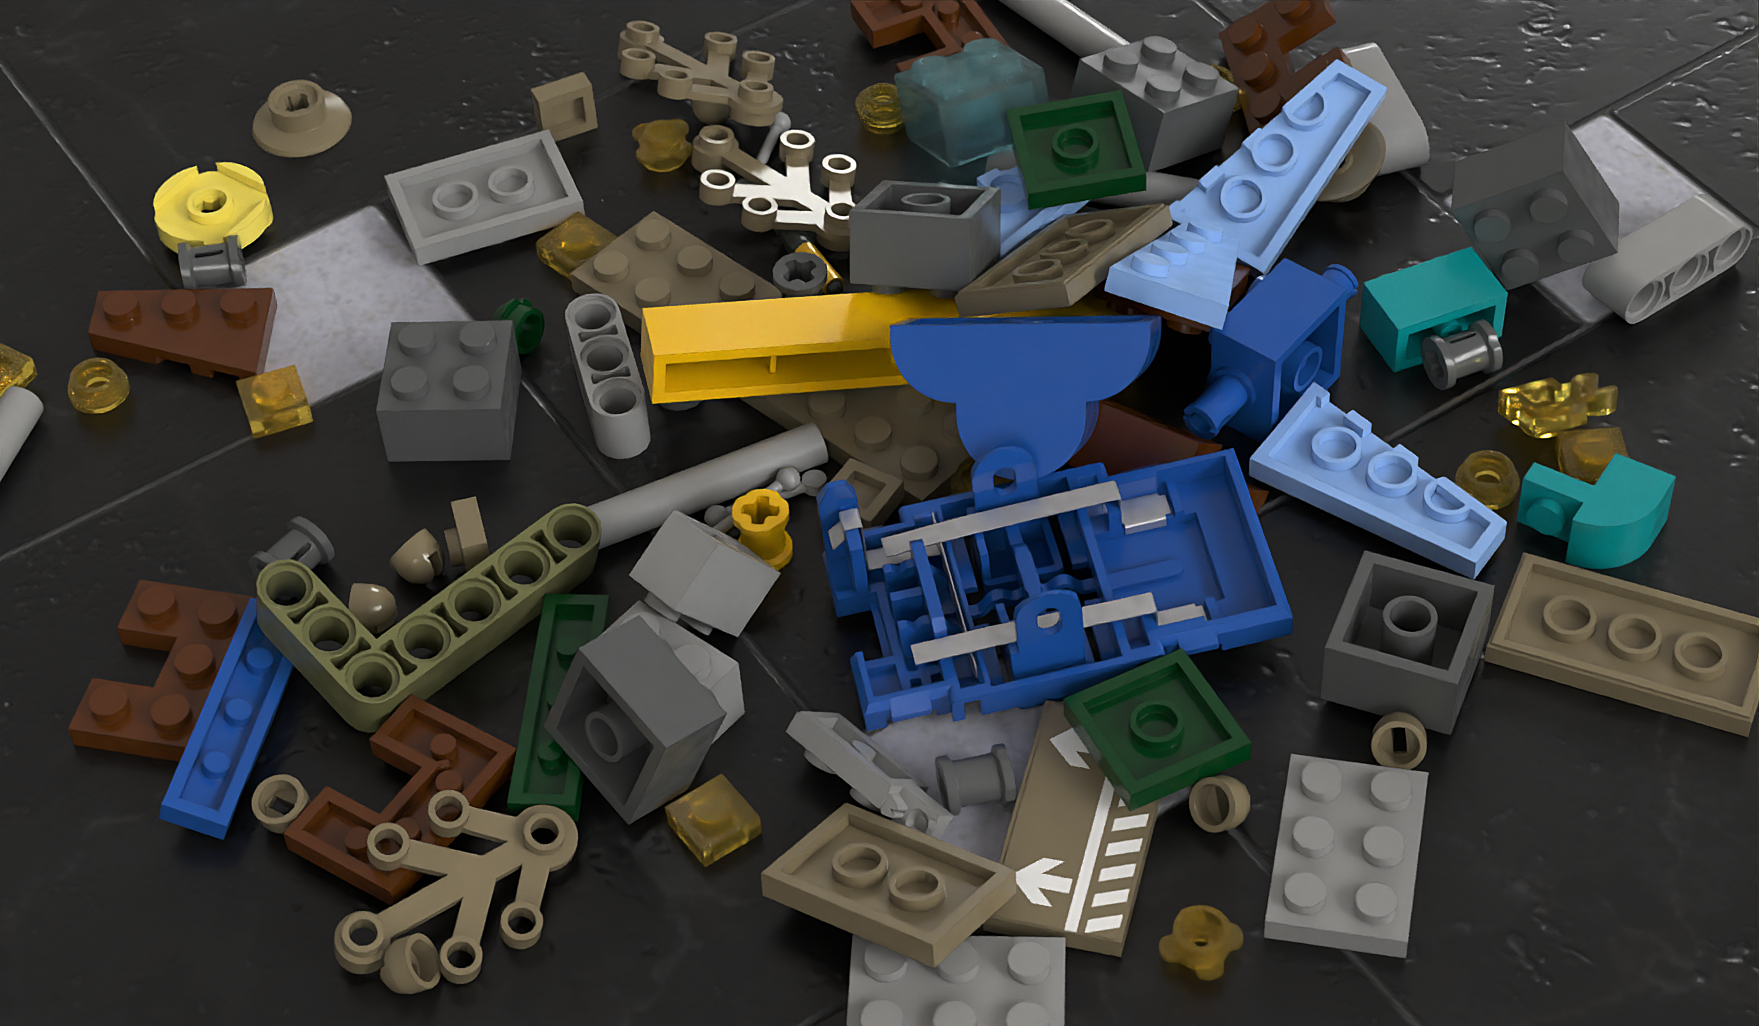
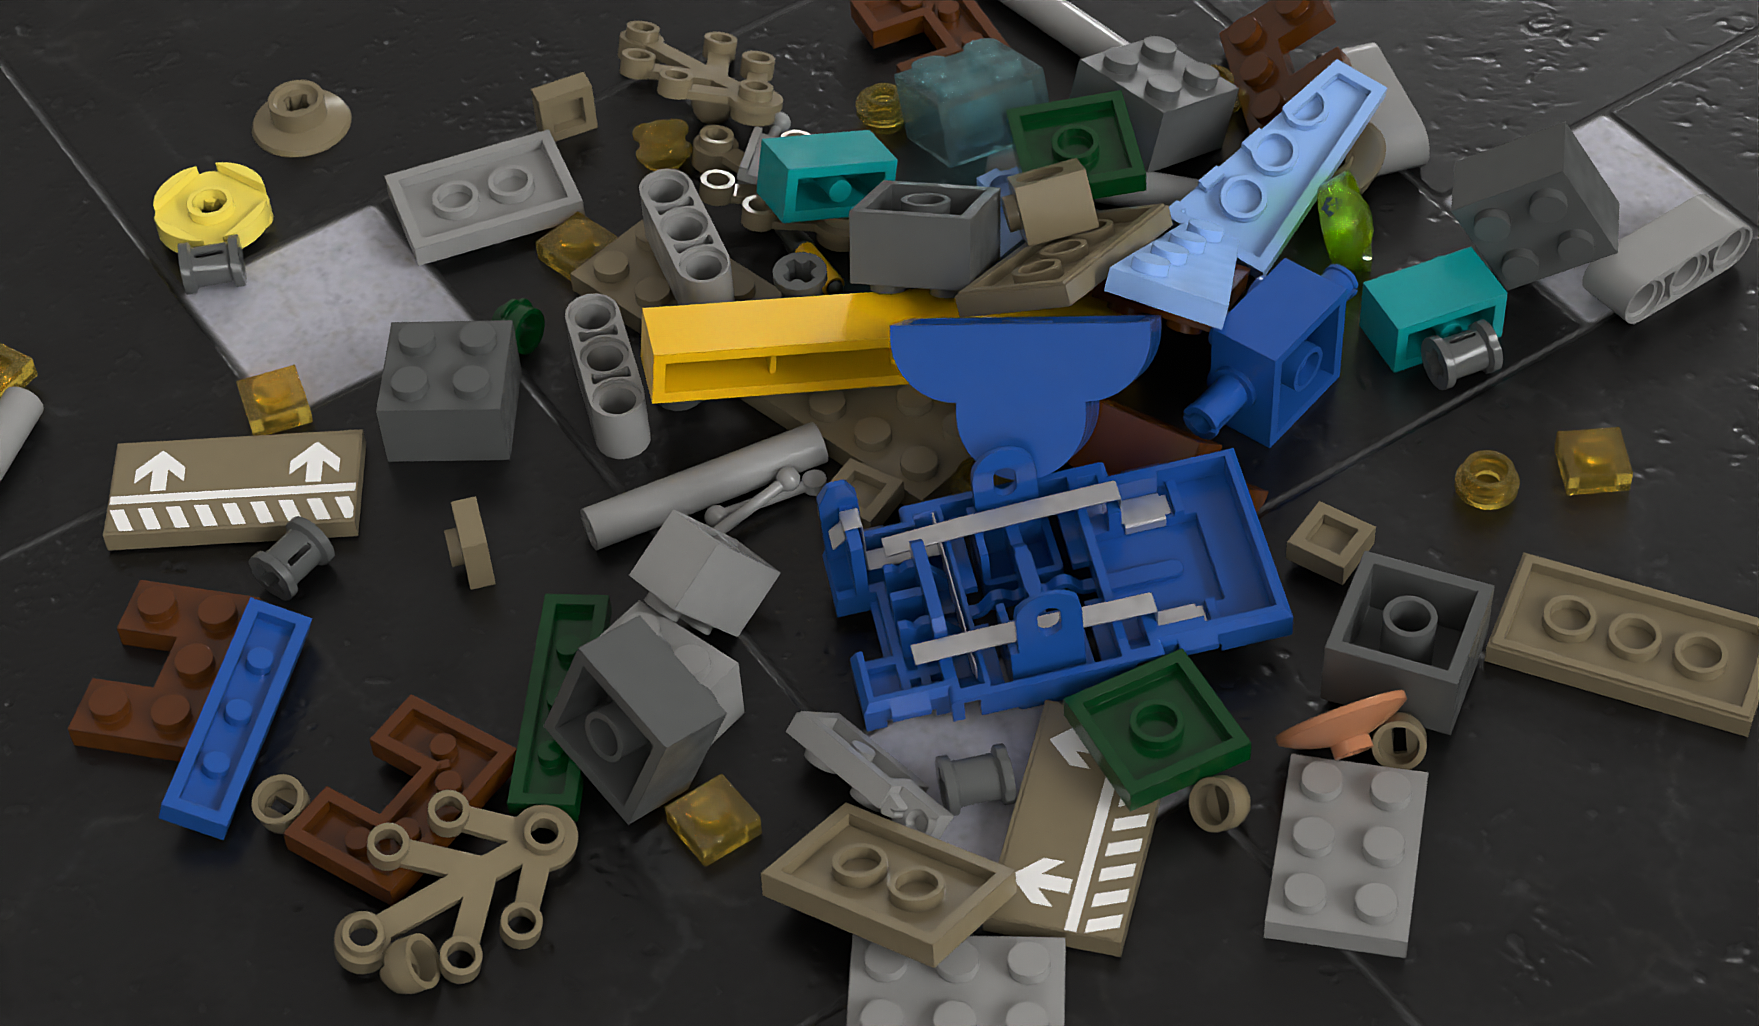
clear yellow plate [67,358,130,414] -> none
reddish brown wing [88,288,278,389] -> none
olive beam [256,503,602,733] -> none
dark tan hinge [348,583,398,635] -> none
dark tan hinge [388,528,445,585] -> none
yellow bush [732,489,793,570] -> none
clear yellow plate [1159,905,1243,980] -> none
light blue wing [1249,382,1507,580] -> none
clear yellow plate [1498,373,1618,438] -> none
teal brick [1517,453,1676,569] -> none
none -> dark tan tile [103,429,366,551]
none -> light grey beam [639,169,735,305]
none -> light grey piece [736,126,775,185]
none -> teal brick [756,130,898,223]
none -> dark tan brick [1001,158,1099,247]
none -> nougat dish [1275,690,1408,760]
none -> dark tan plate [1286,501,1376,585]
none -> clear neon green hat [1317,170,1374,273]

